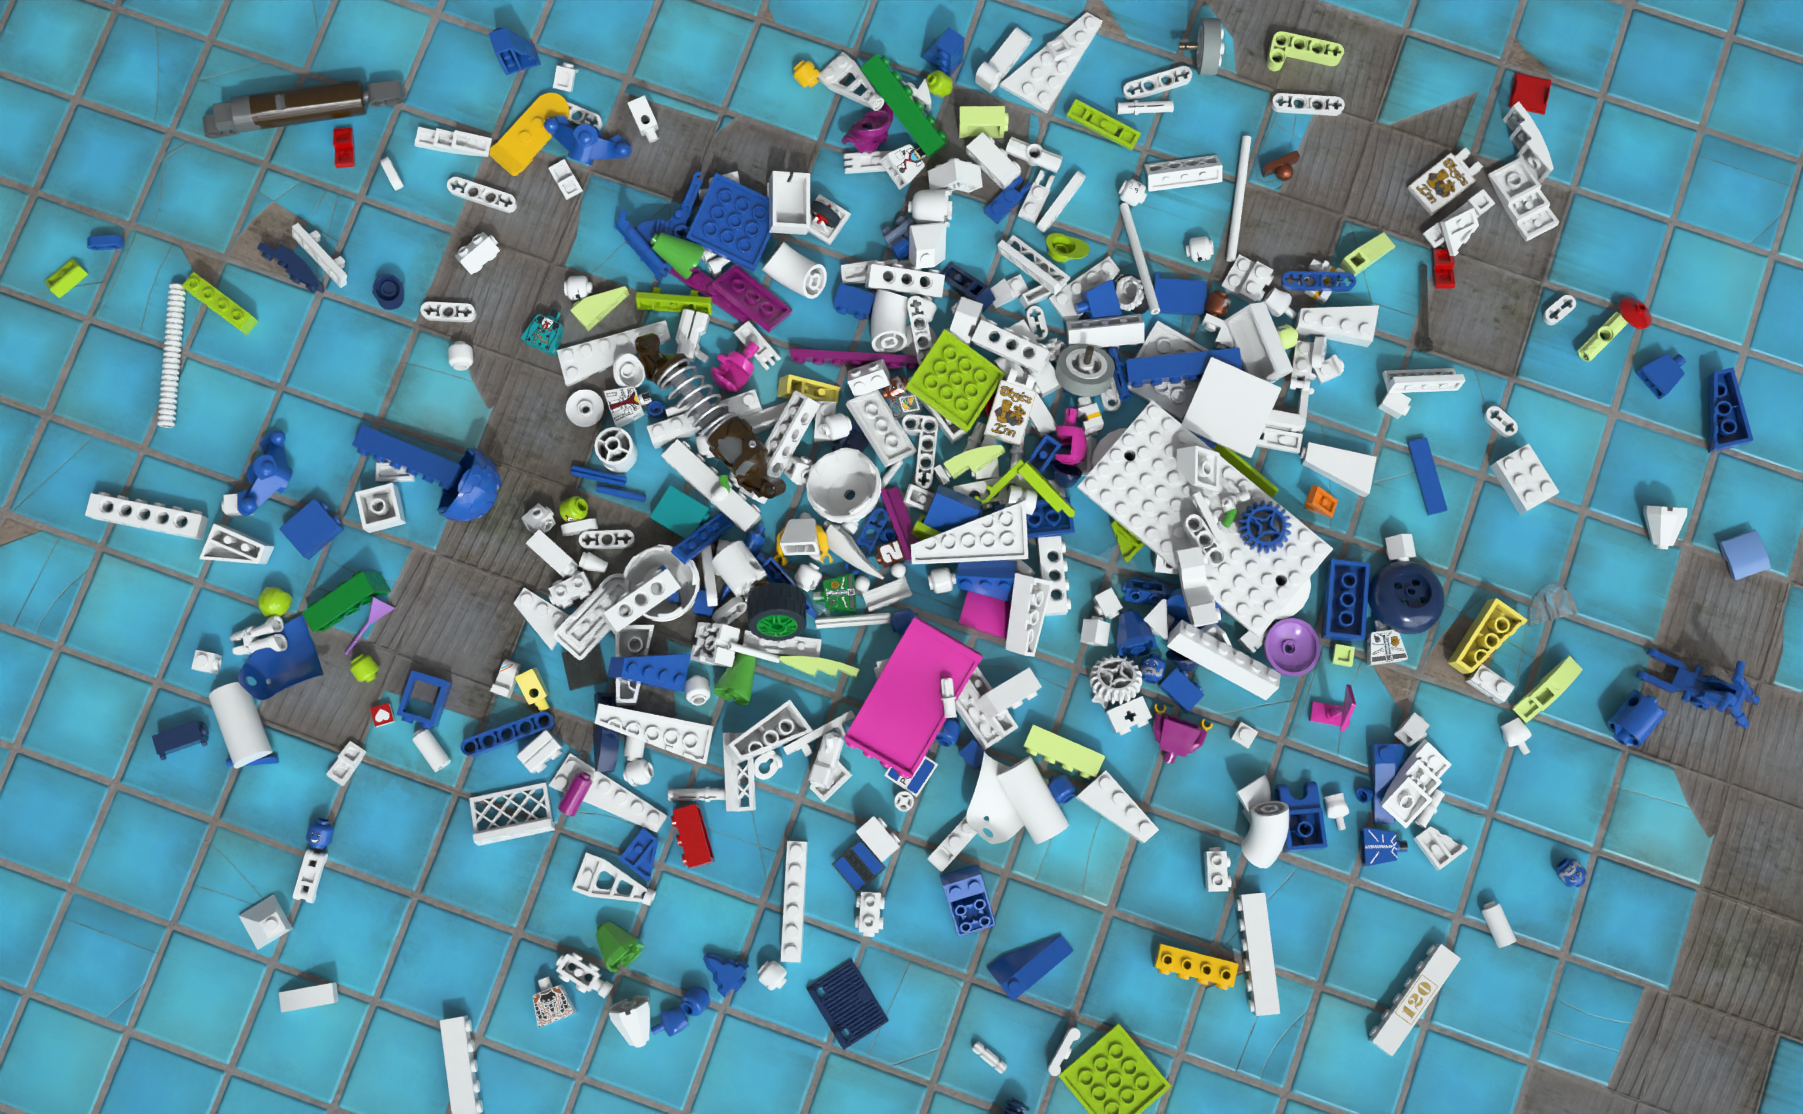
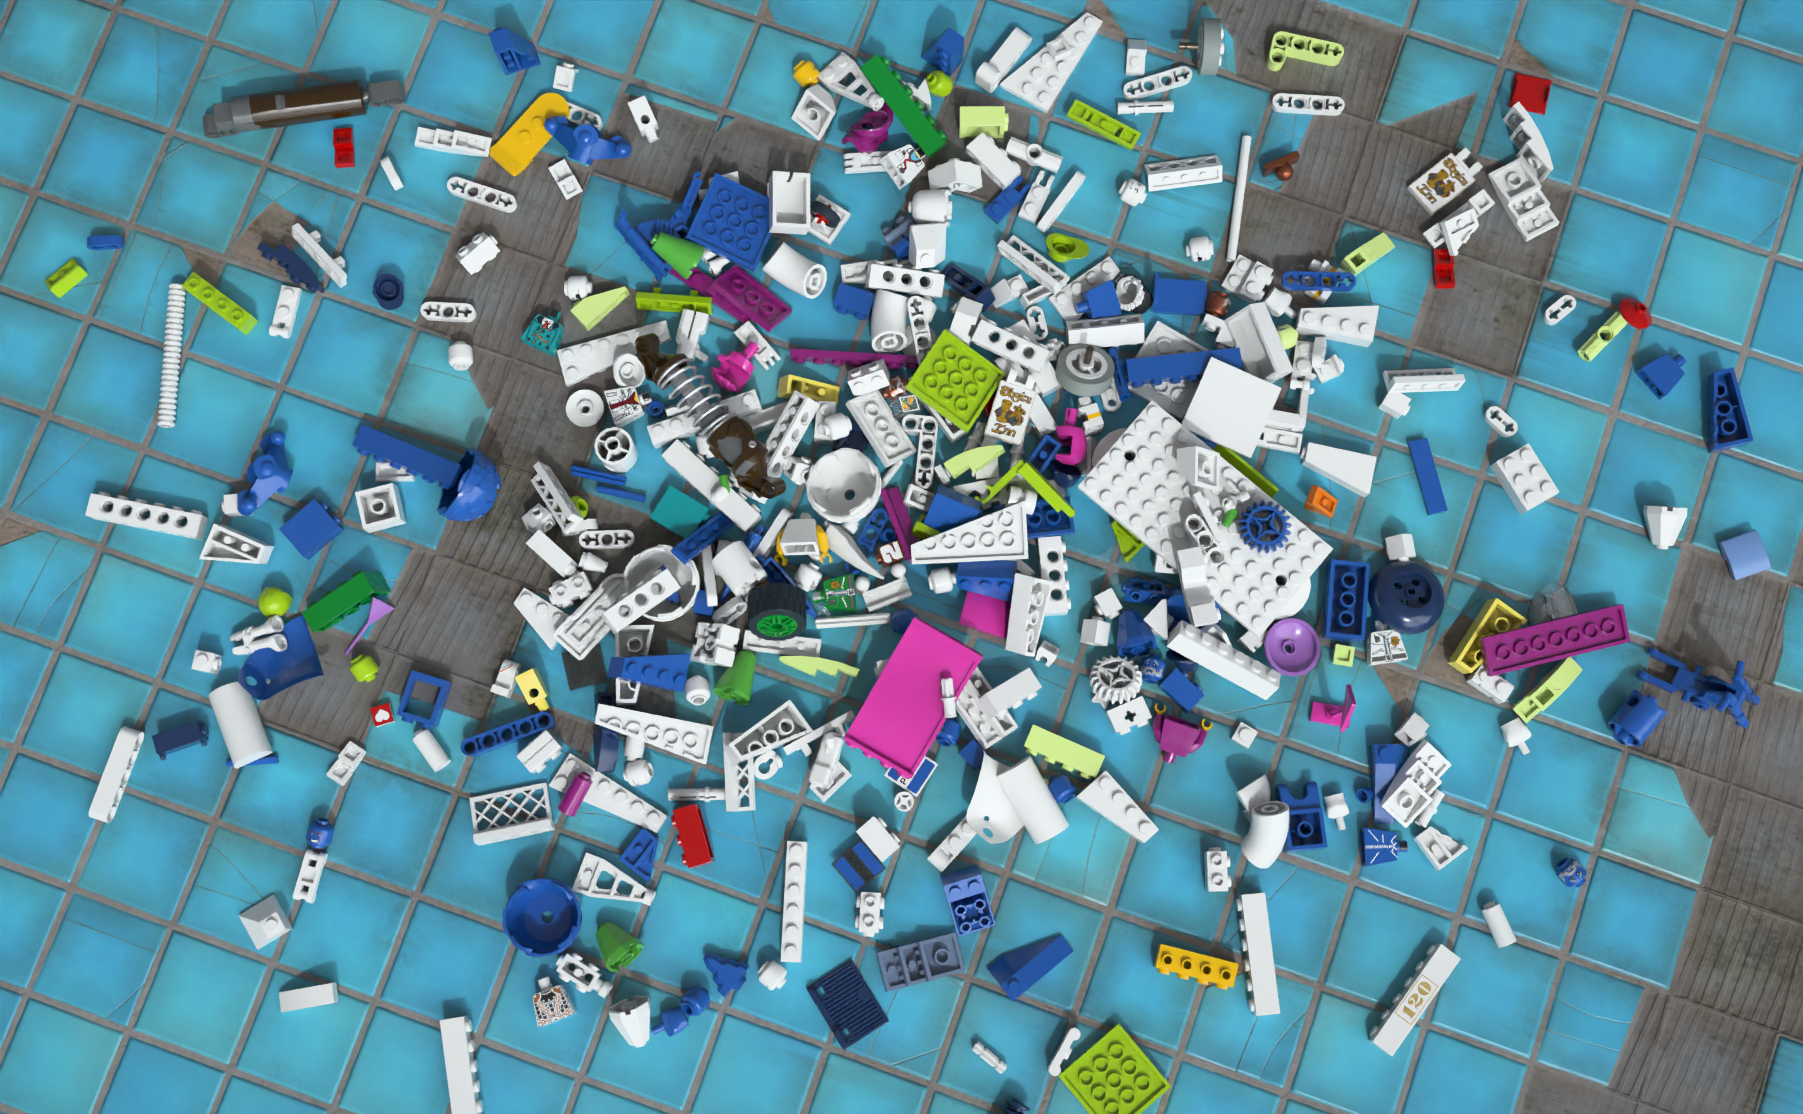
white piece [728,642,780,663] -> none
white piece [1119,203,1160,315] -> none
clear smoke piece [1417,264,1433,352] -> none
none -> white beam [88,726,144,823]
none -> white plate [269,285,302,339]
none -> blue piece [503,878,582,957]
none -> white fence [531,461,583,535]
none -> white beam [753,508,793,565]
none -> white slope [791,84,836,141]
none -> sand blue slope [876,932,965,992]
none -> white tile [1035,640,1061,667]
none -> white slope [1125,39,1147,76]
none -> magenta plate [1480,604,1630,677]

